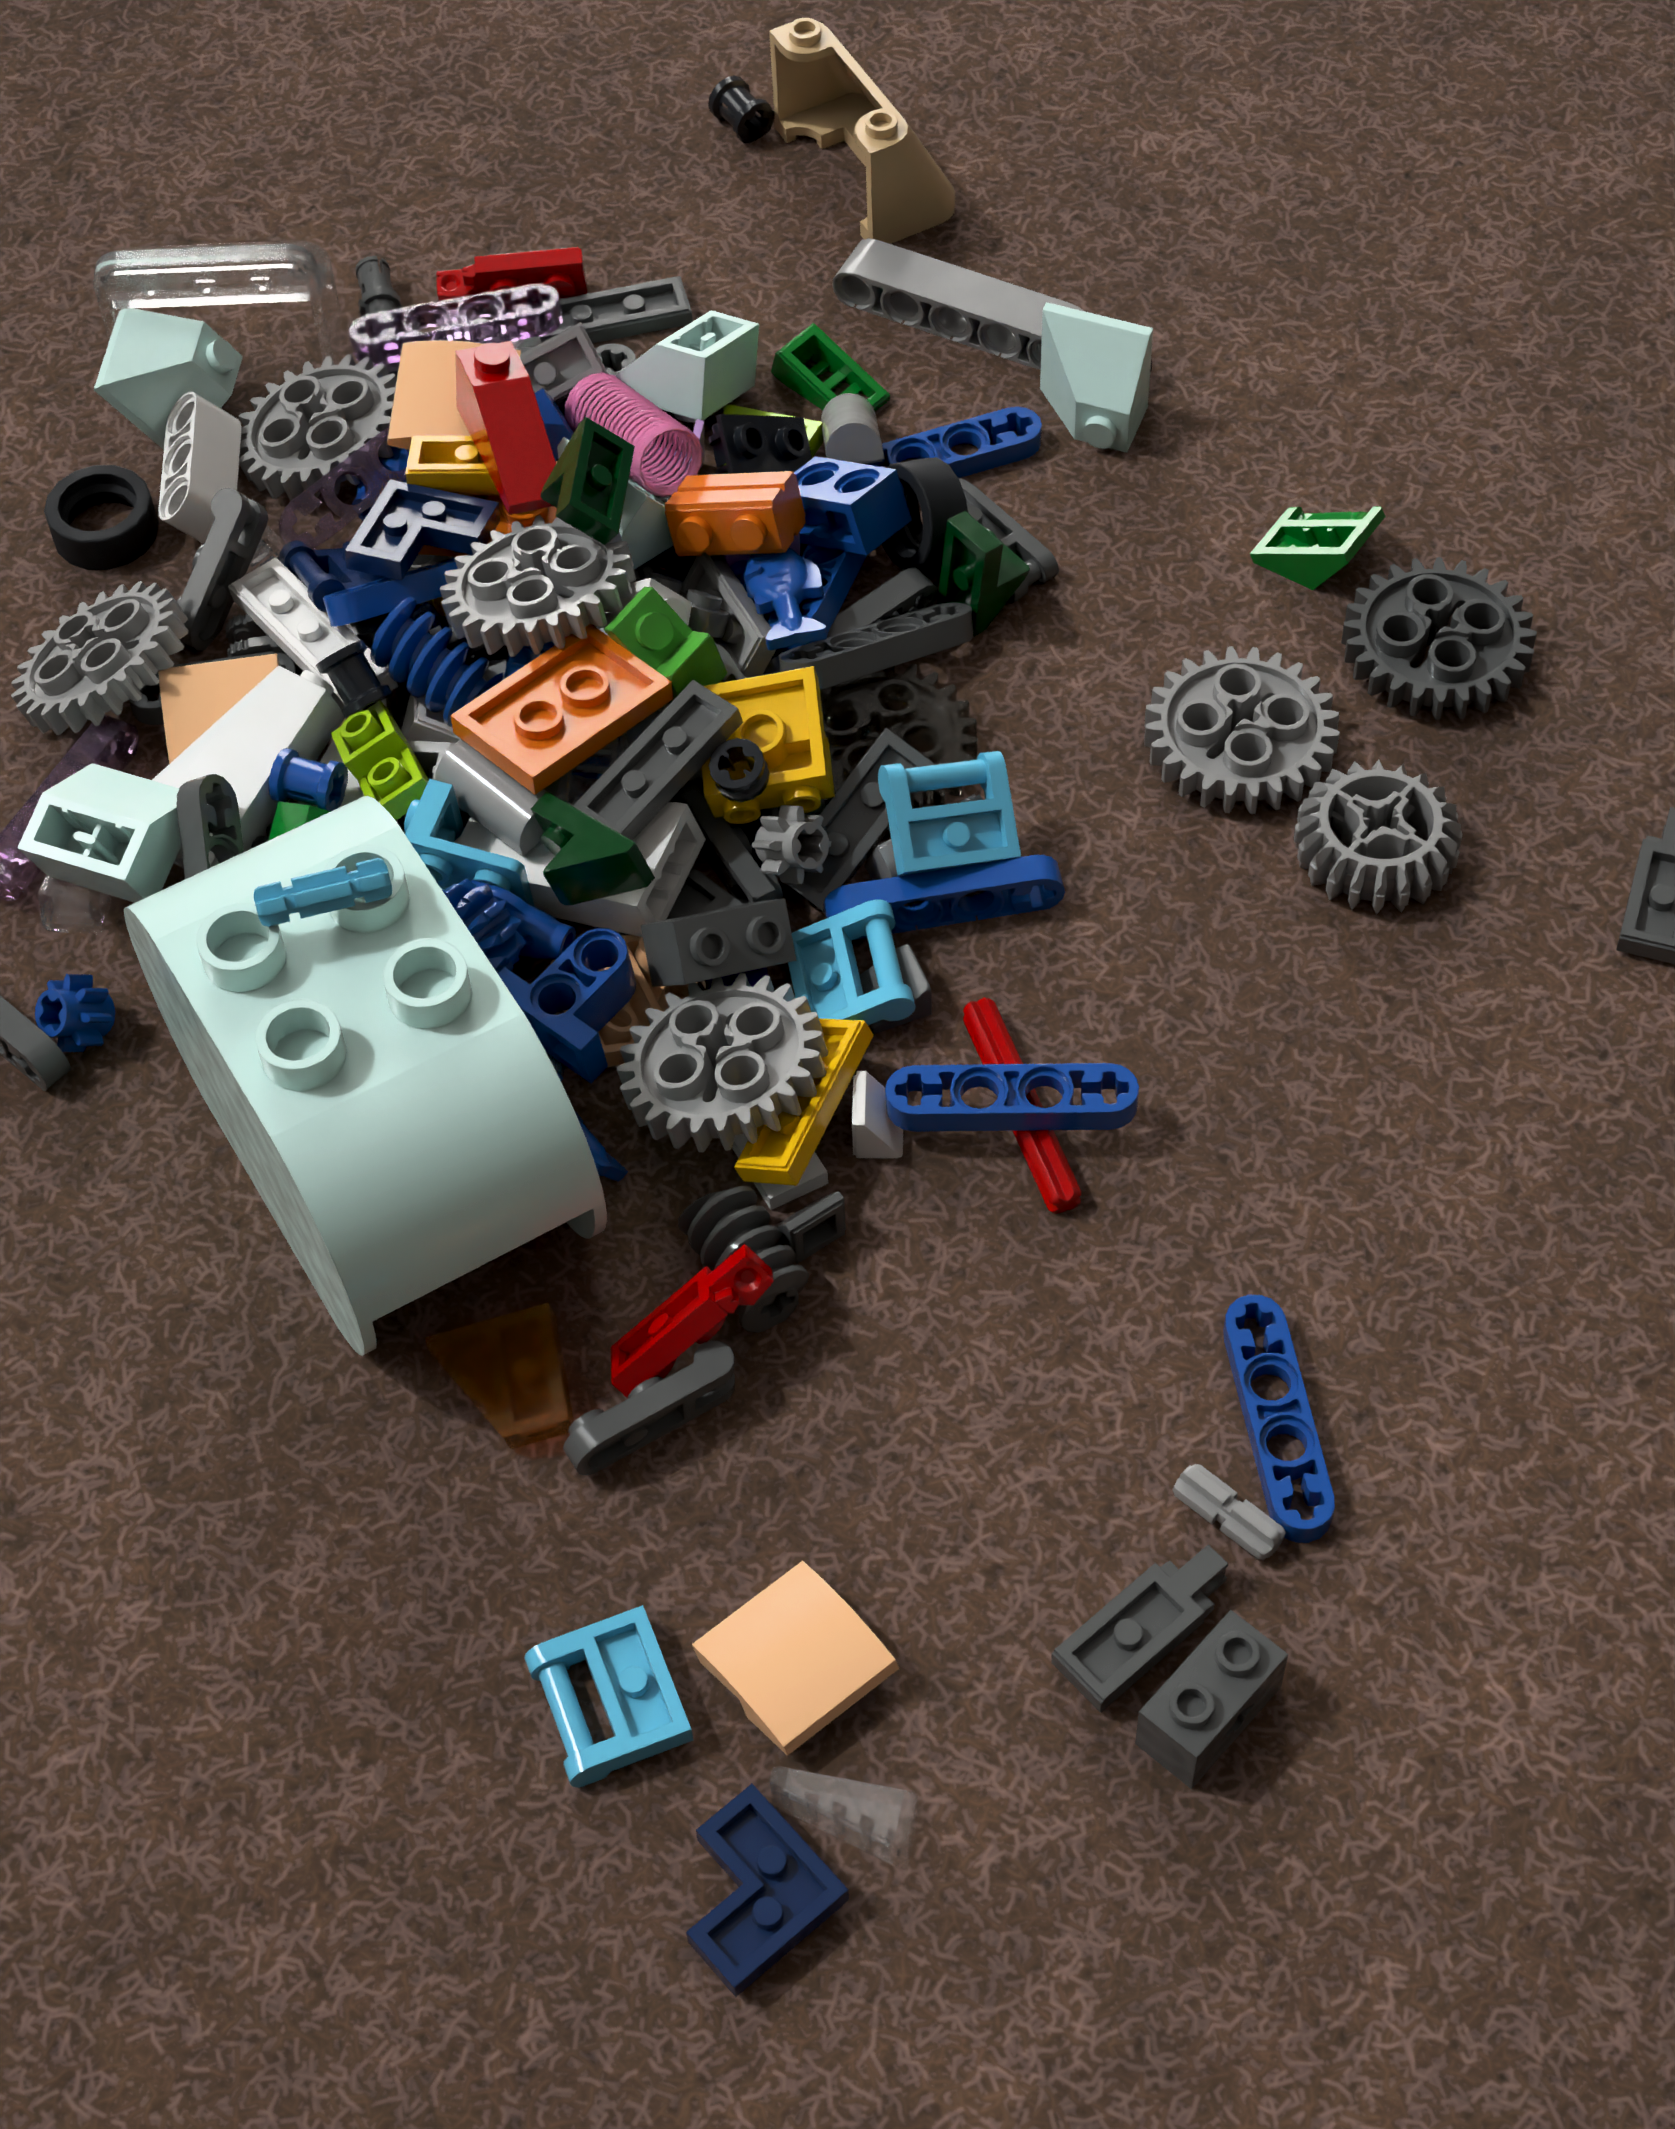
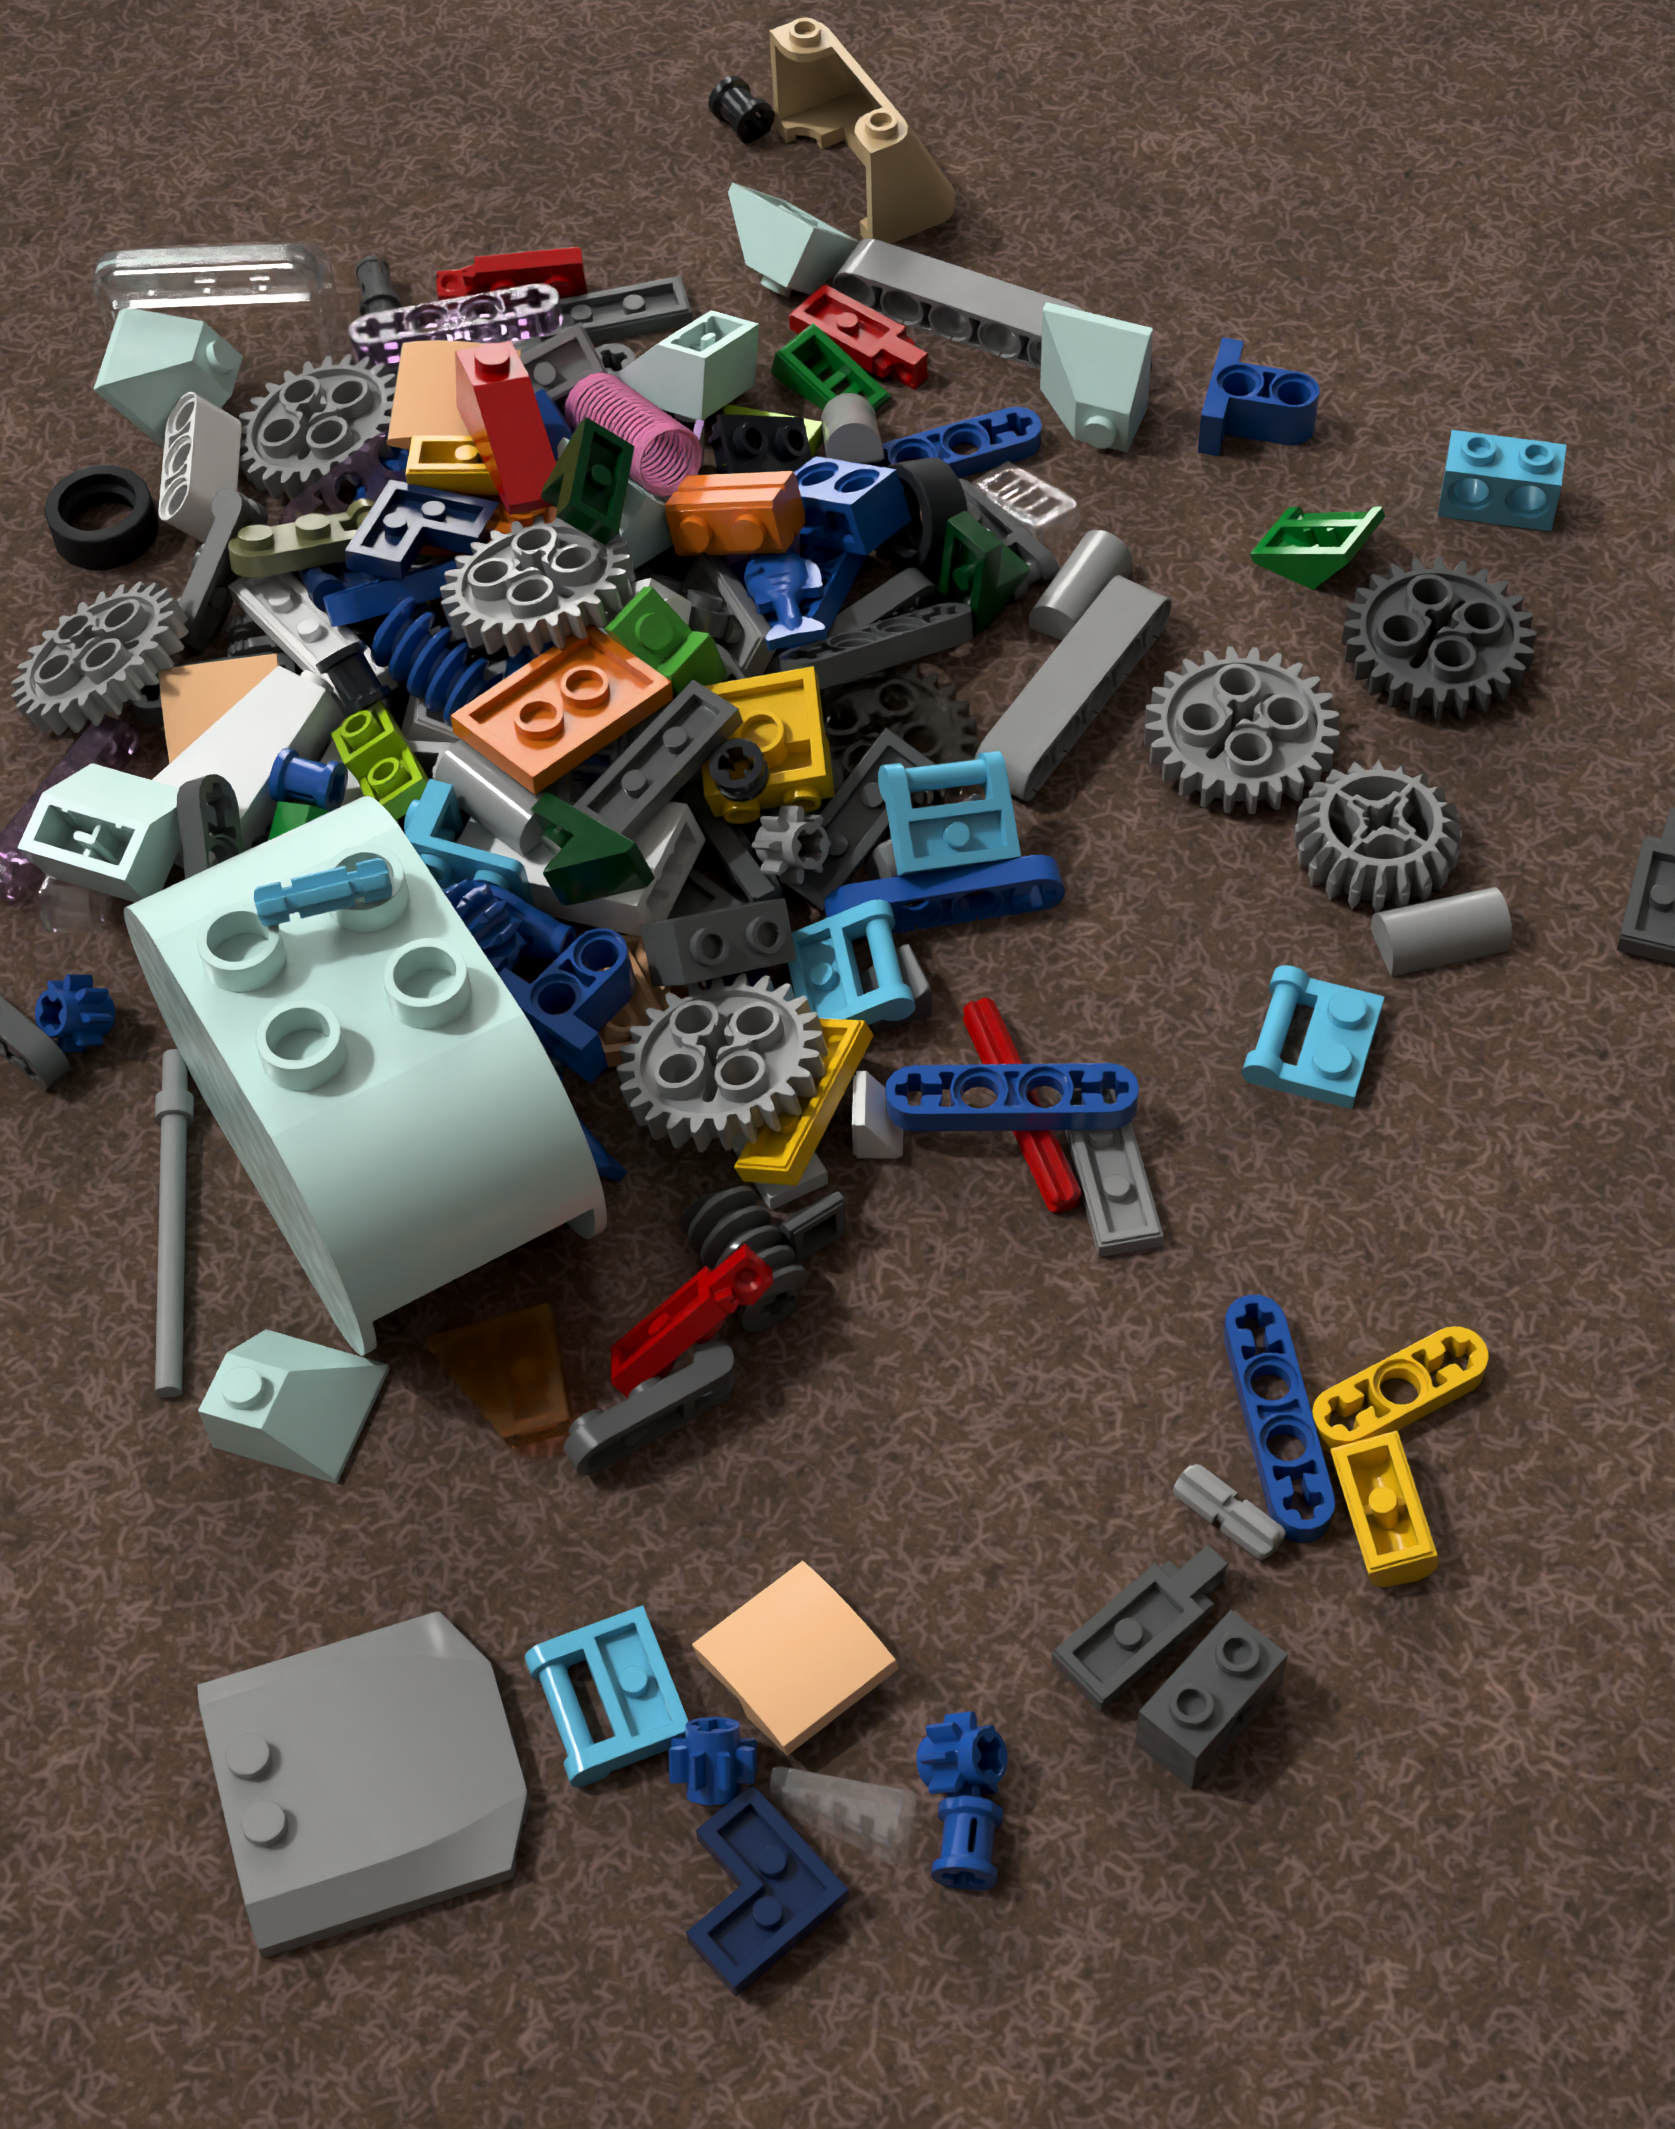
none -> light grey bar [155,1049,194,1398]
none -> light grey wedge [197,1611,530,1958]
none -> light aqua slope [198,1329,390,1484]
none -> olive plate [228,499,375,578]
none -> blue gear [669,1717,757,1805]
none -> light aqua slope [728,182,860,297]
none -> red hinge [788,284,929,390]
none -> blue gear [916,1711,1008,1798]
none -> blue bush [931,1796,1004,1891]
none -> clear slope [971,461,1080,551]
none -> light grey beam [974,575,1172,802]
none -> light grey brick [1029,530,1133,641]
none -> light grey tile [1055,1088,1164,1257]
none -> blue tile [1198,337,1319,456]
none -> medium azure plate [1242,965,1384,1109]
none -> yellow beam [1312,1326,1488,1453]
none -> yellow brick [1330,1430,1439,1587]
none -> light grey brick [1370,887,1512,977]
none -> medium azure brick [1438,430,1567,531]

